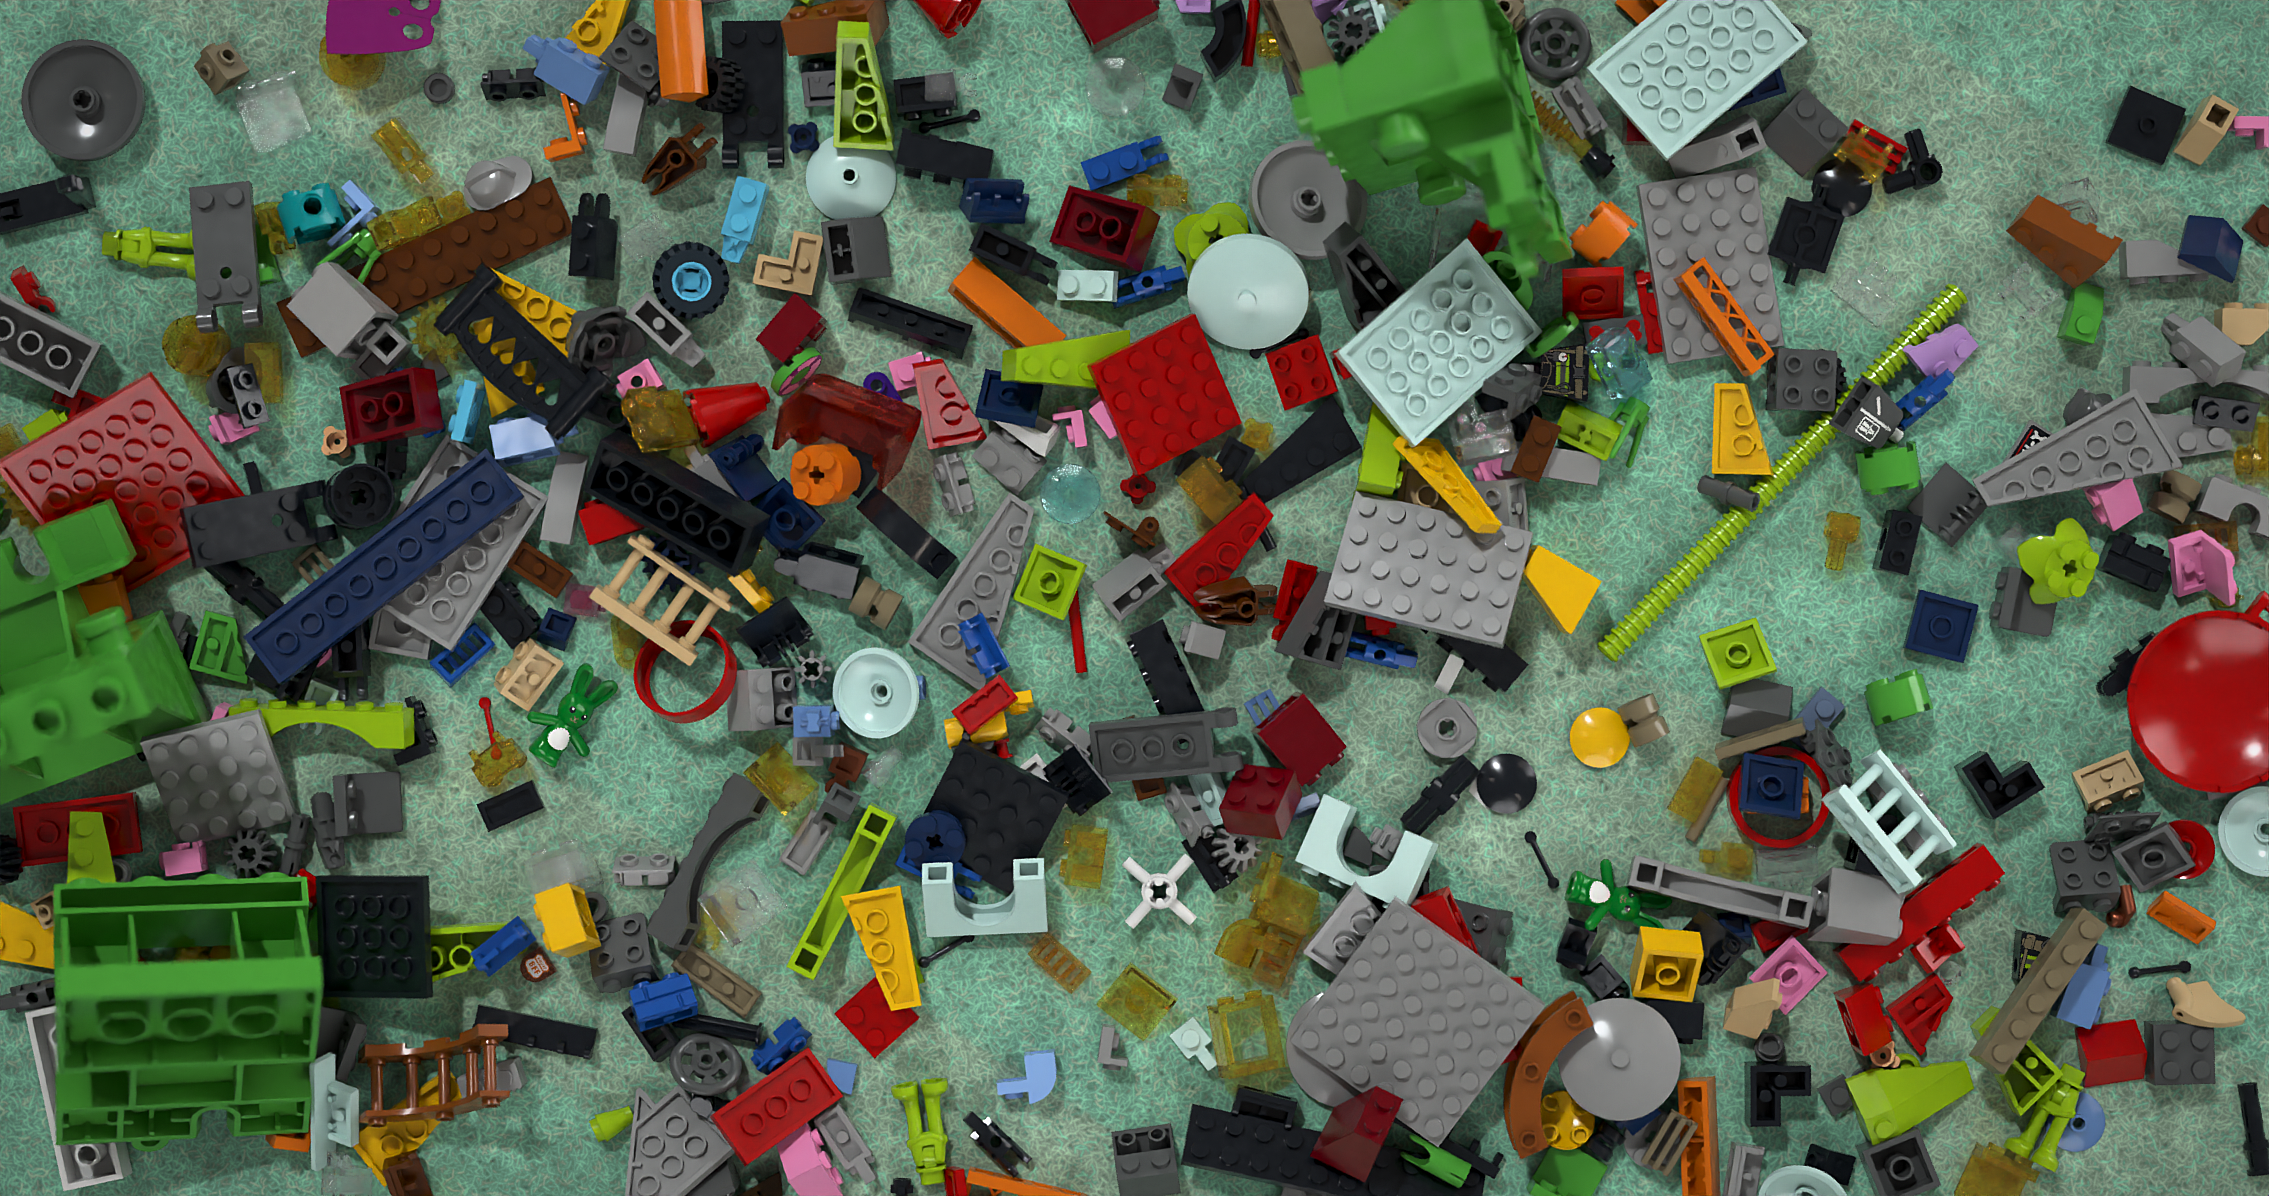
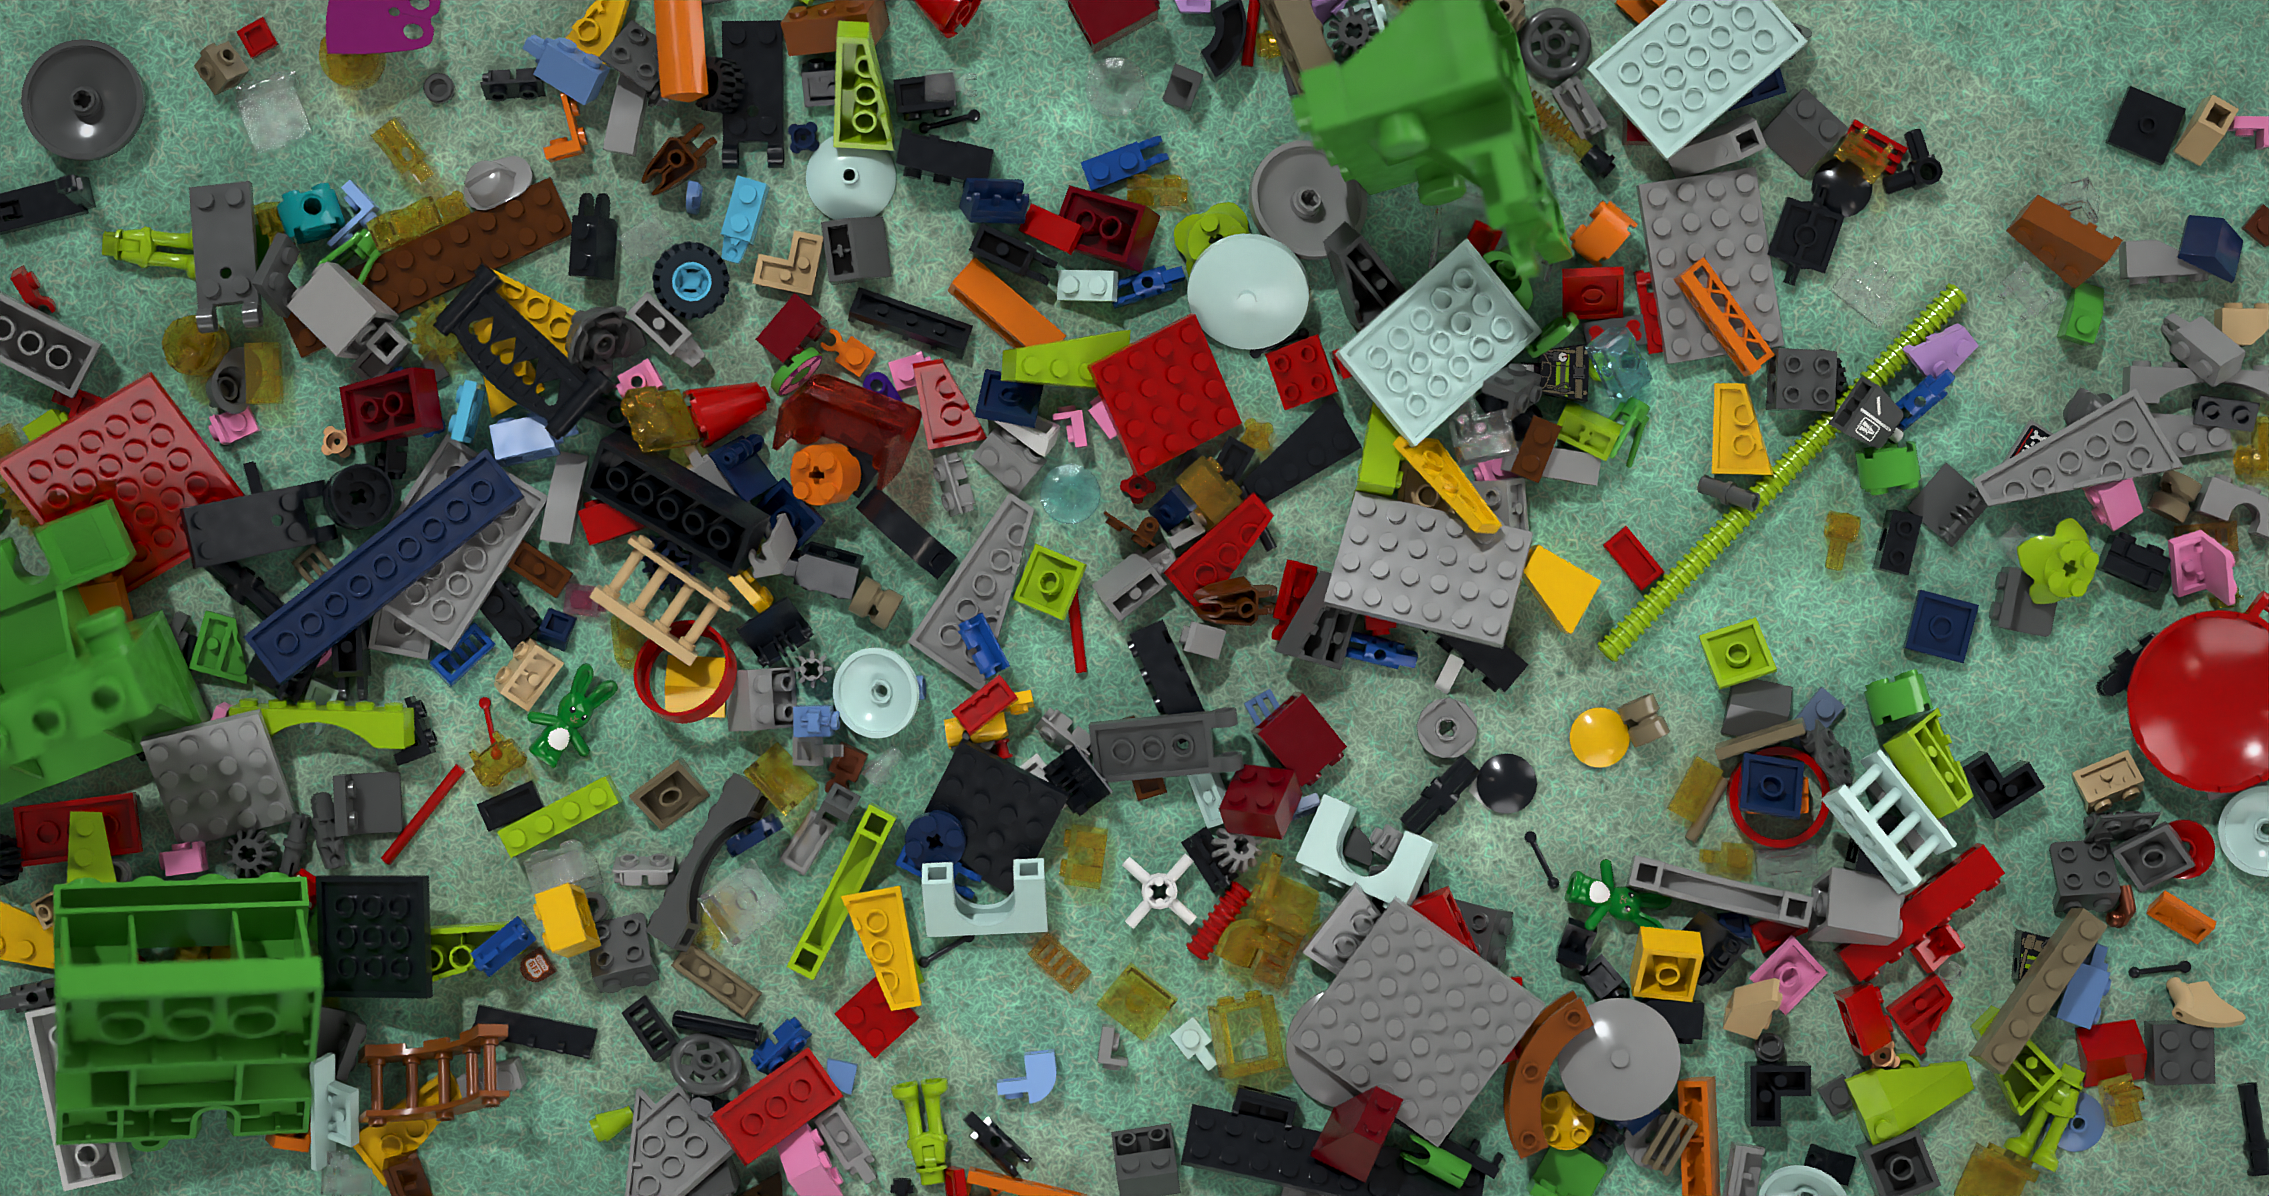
black hinge [225,363,270,429] -> none
blue brick [629,972,698,1032] -> none
light grey hinge [1164,782,1214,847] -> none
none -> red tile [236,17,279,59]
none -> dark grey plate [251,233,300,318]
none -> red bar [381,764,465,865]
none -> lime brick [497,774,623,858]
none -> dark tan slope [629,758,710,831]
none -> yellow slope [665,655,726,718]
none -> medium blue tile [686,181,703,215]
none -> dark blue plate [725,813,784,859]
none -> light grey hinge [748,513,798,578]
none -> orange plate [820,329,877,378]
none -> red tile [1018,203,1085,255]
none -> dark blue plate [1148,484,1198,533]
none -> light grey bracket [1168,508,1208,550]
none -> red piece [1186,881,1253,961]
none -> red tile [1602,526,1664,591]
none -> lime wedge [1883,708,1973,819]
none -> clear yellow brick [2098,1073,2145,1127]

